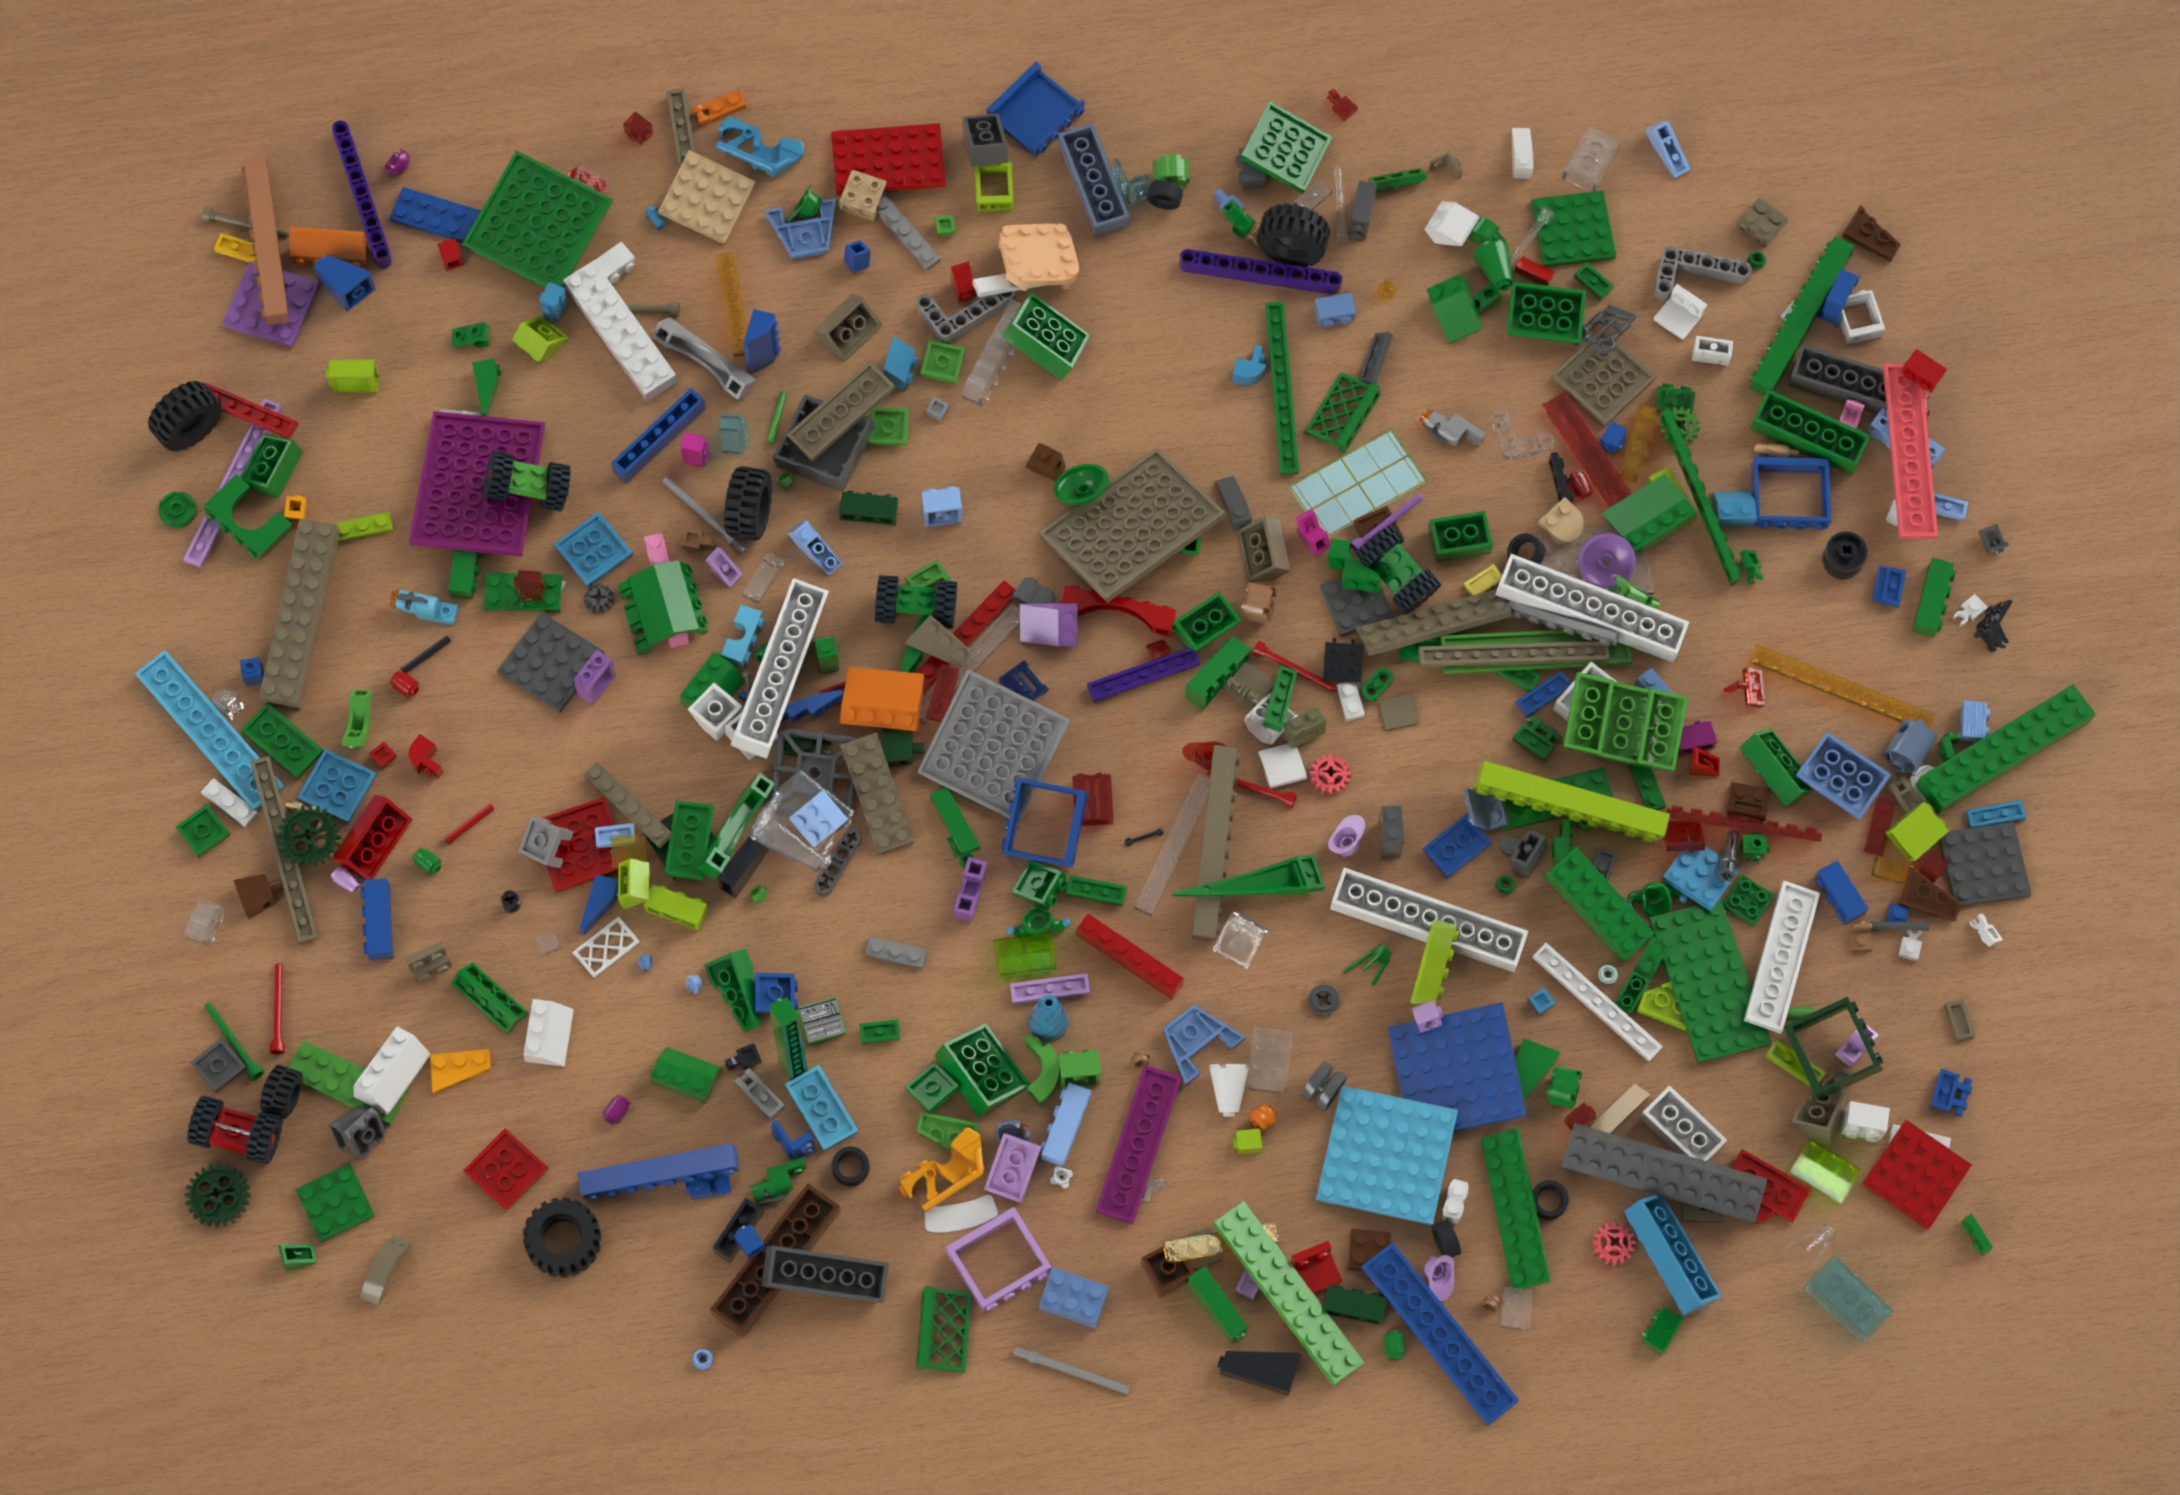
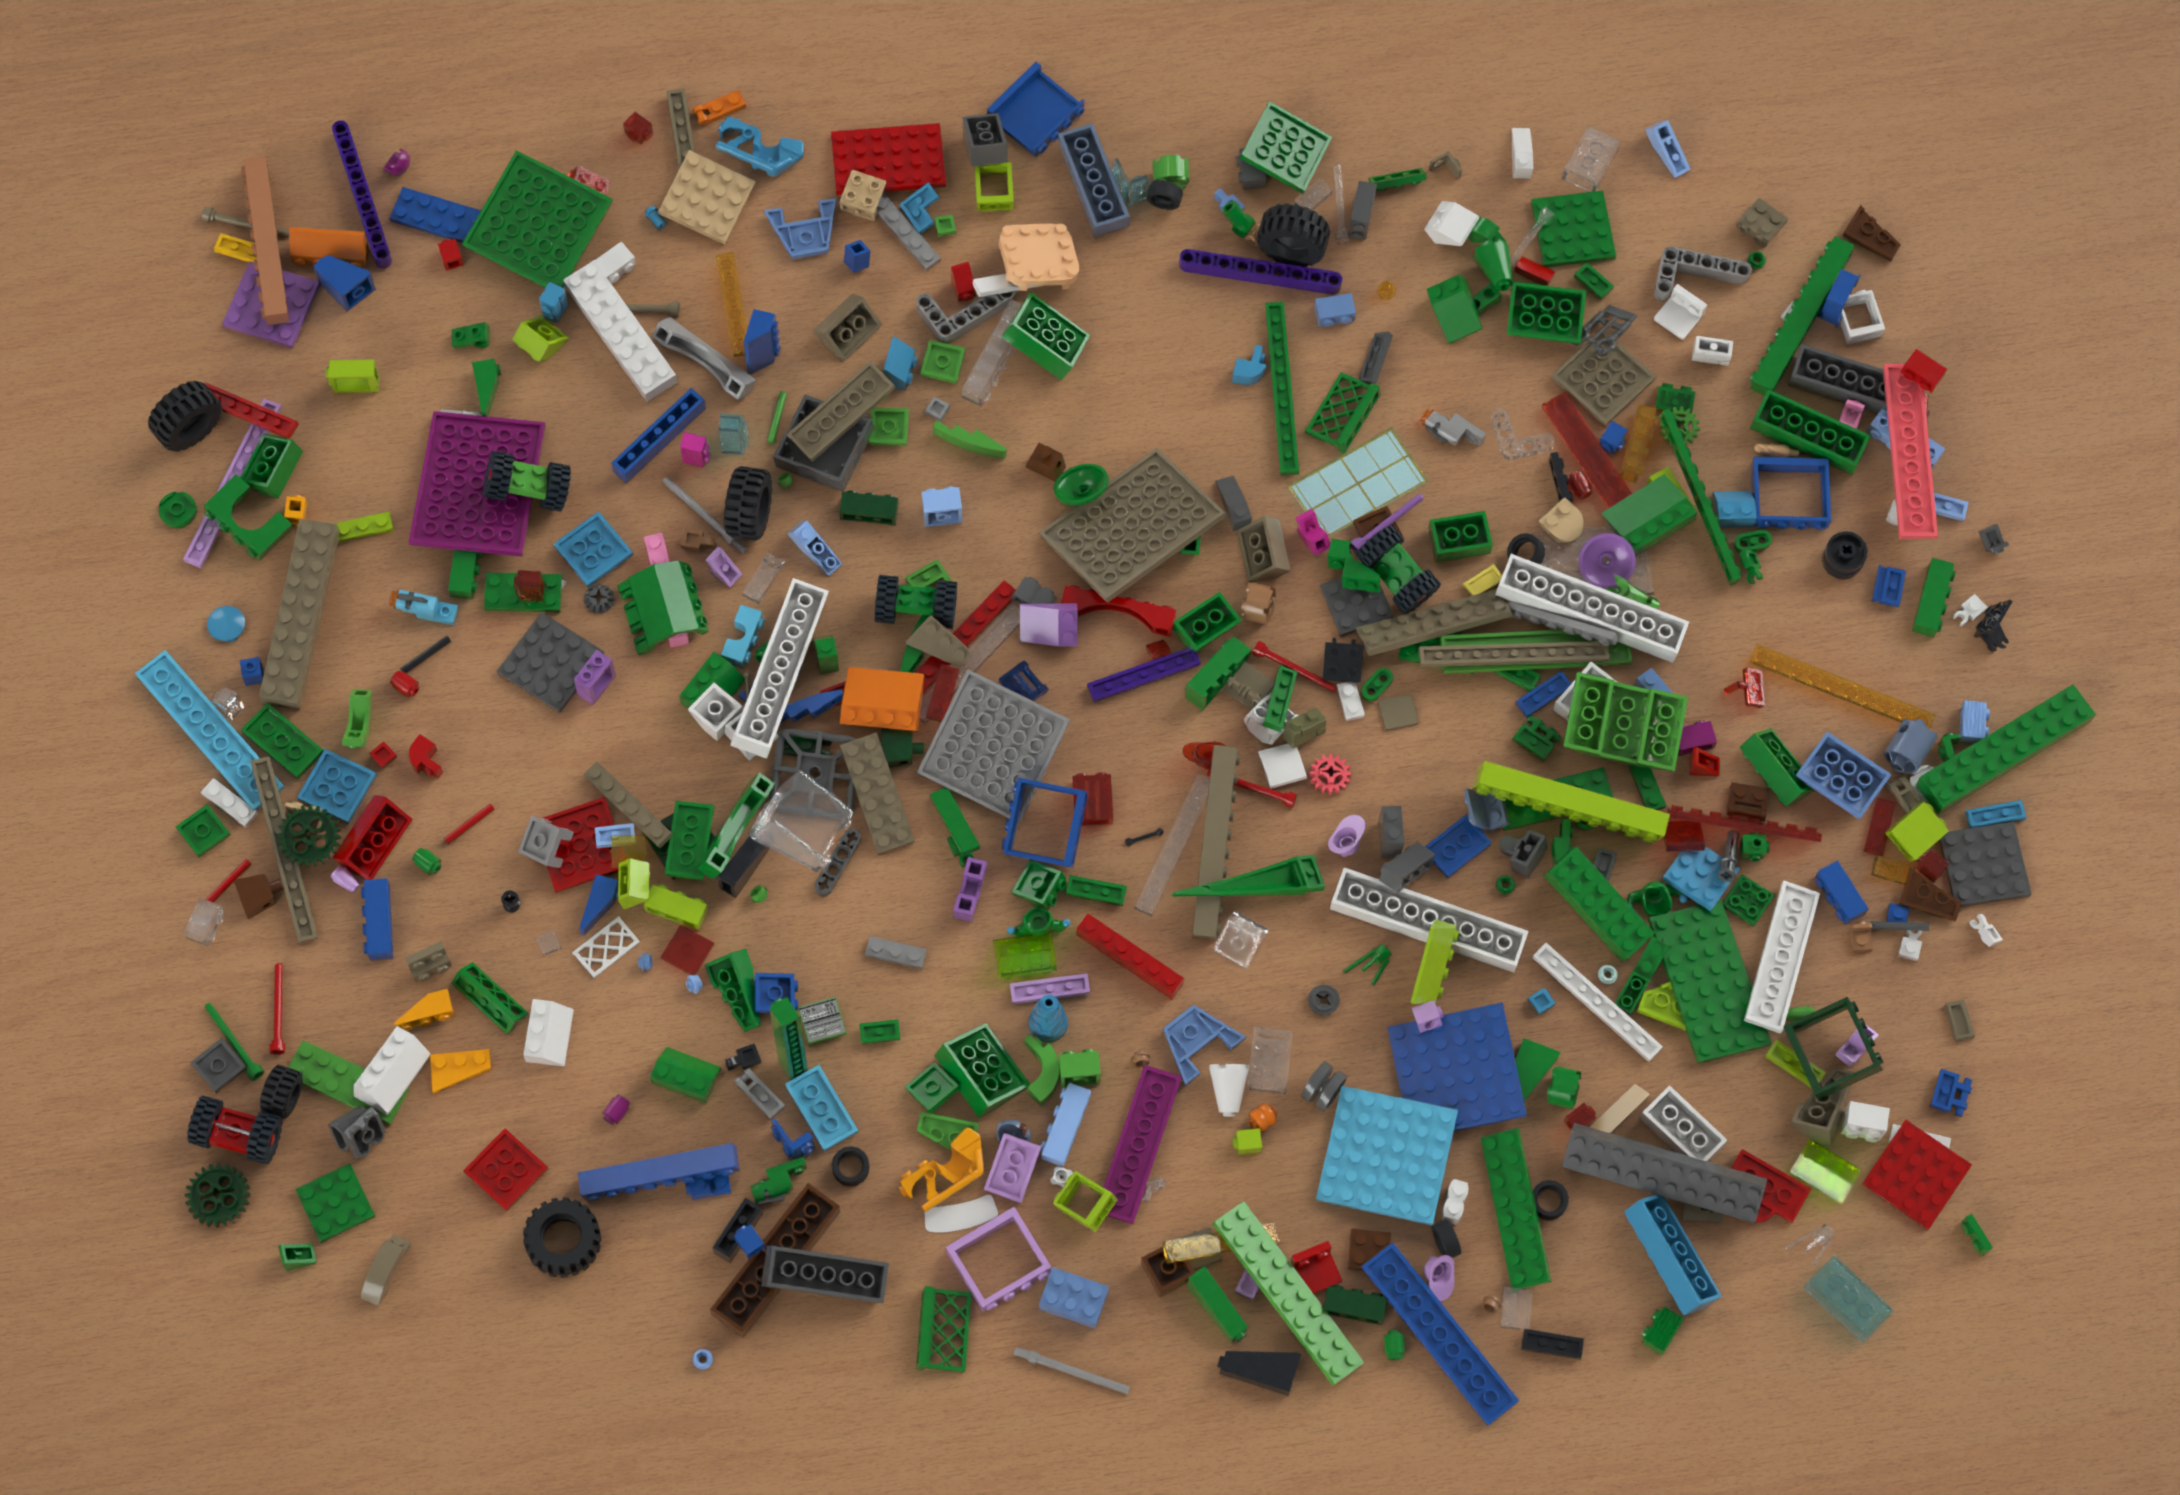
green piece [786,185,823,222] -> none
light blue brick [789,790,848,848] -> none
clear red plate [1327,89,1358,122] -> none
coral gear [1592,1221,1636,1266] -> none
none -> red bar [205,859,251,905]
none -> dark azure dish [207,606,245,642]
none -> light orange slope [394,989,455,1031]
none -> clear red plate [661,925,714,976]
none -> dark azure plate [899,183,940,234]
none -> bright green slope [933,421,1007,459]
none -> lime window [1053,1171,1118,1233]
none -> dark grey brick [1379,842,1436,893]
none -> black plate [1521,1329,1584,1360]
none -> green plate [1734,530,1772,553]

